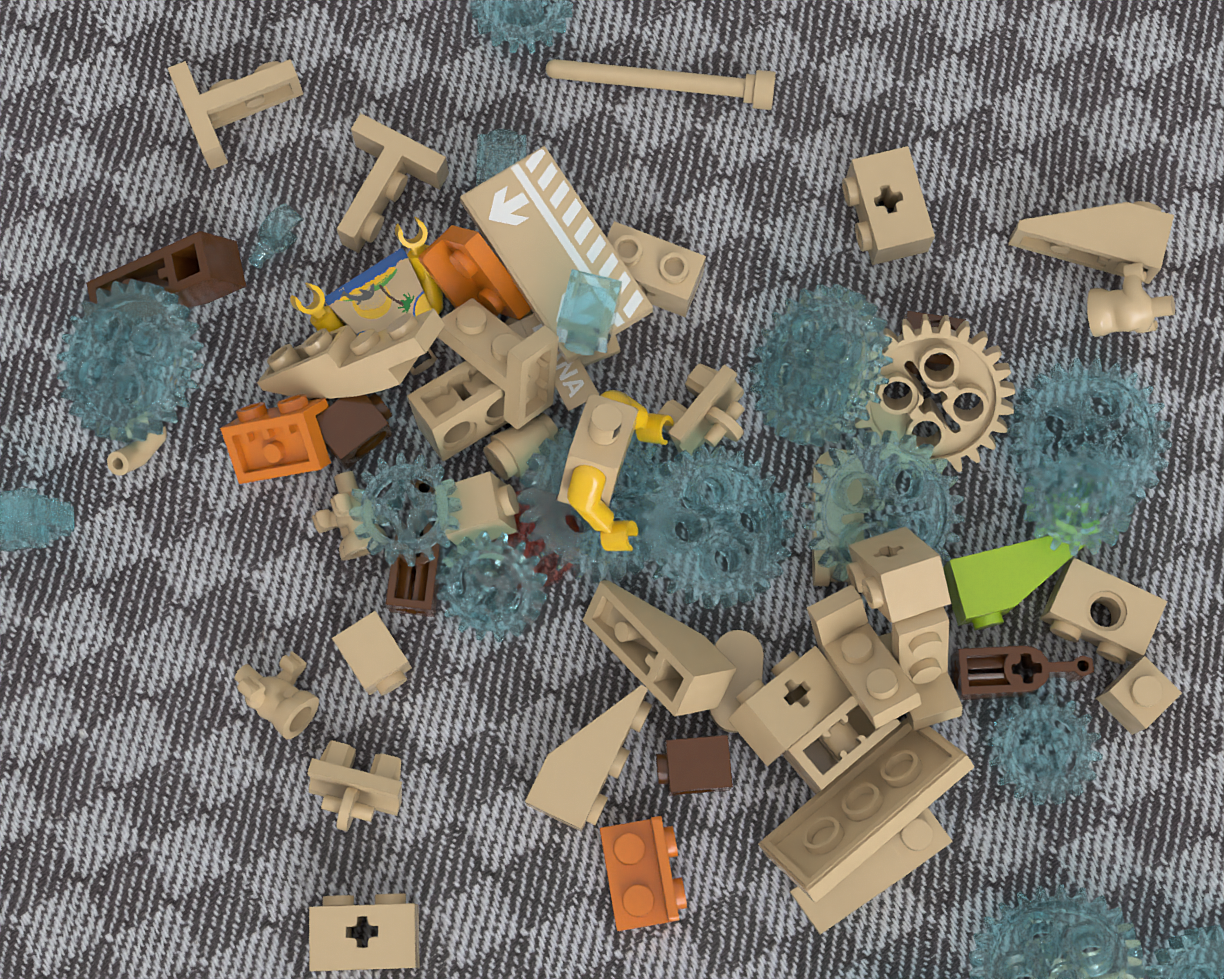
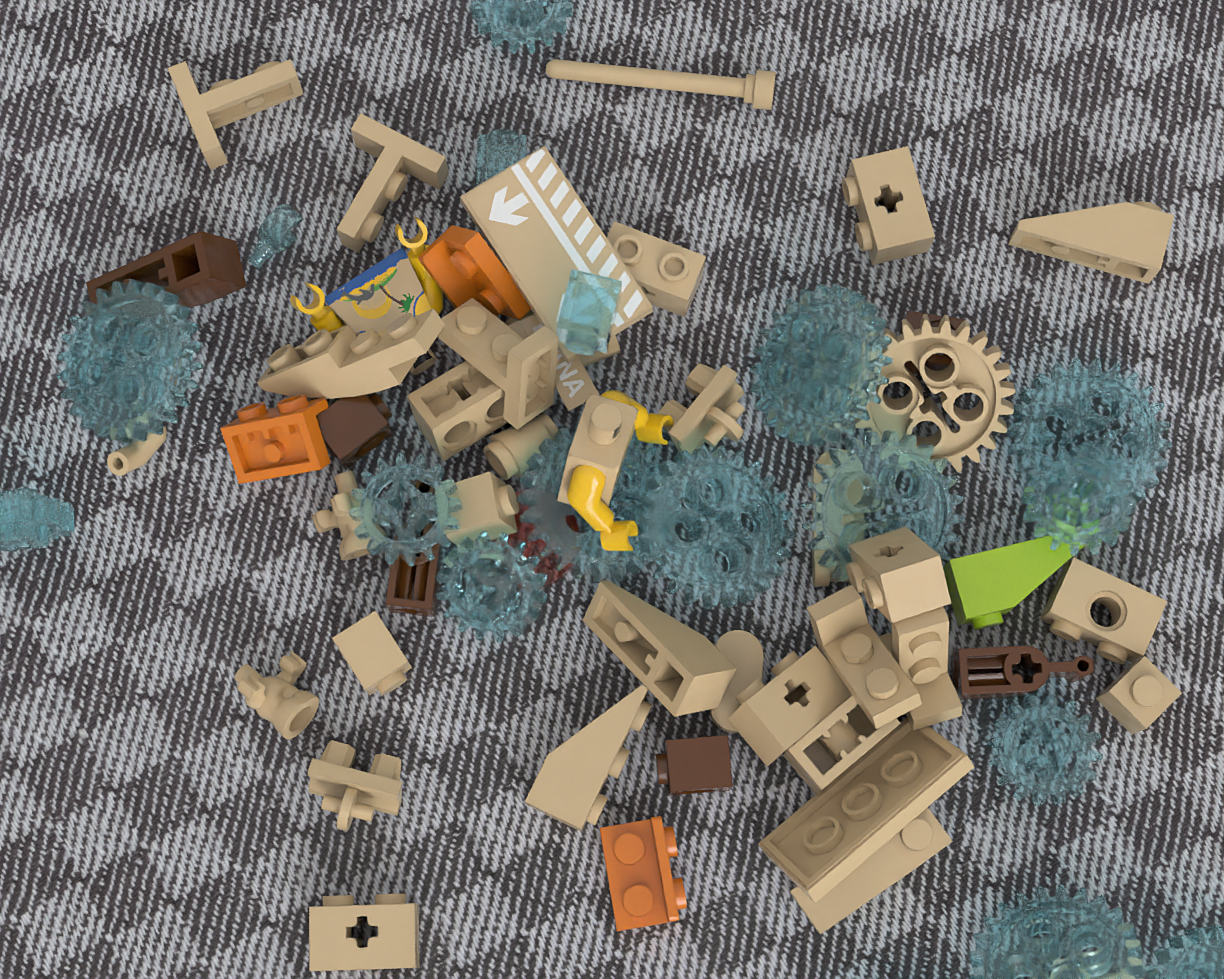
tan piece [1087,262,1175,337] -> none

